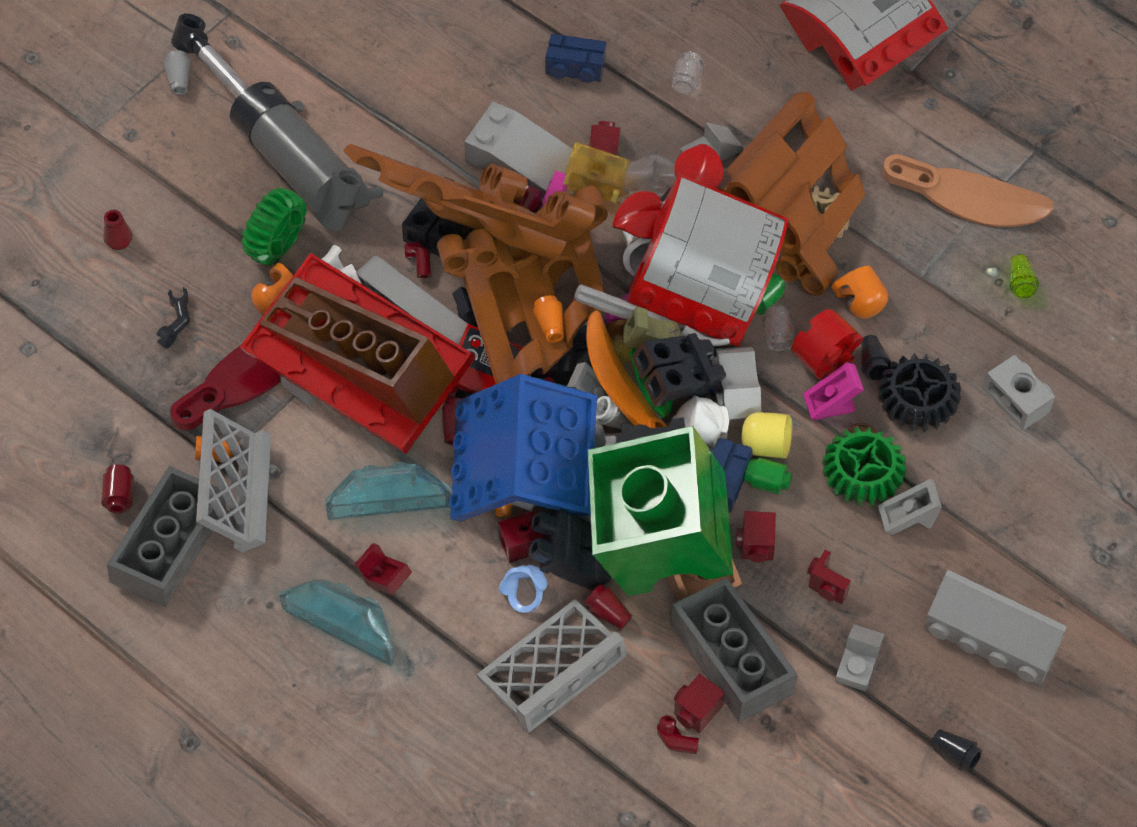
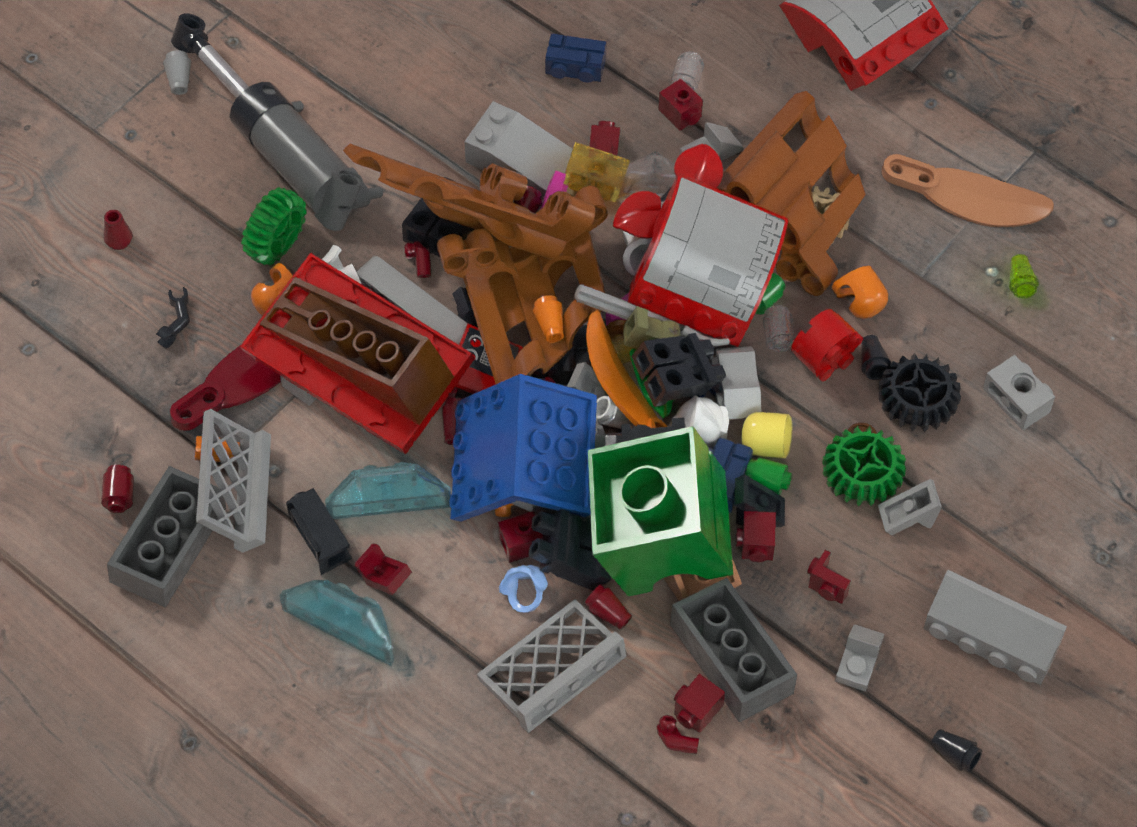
dark pink slope [803,362,864,420] -> none
none -> black window [286,488,352,575]
none -> dark red brick [658,79,703,131]
none -> black slope [734,474,785,528]

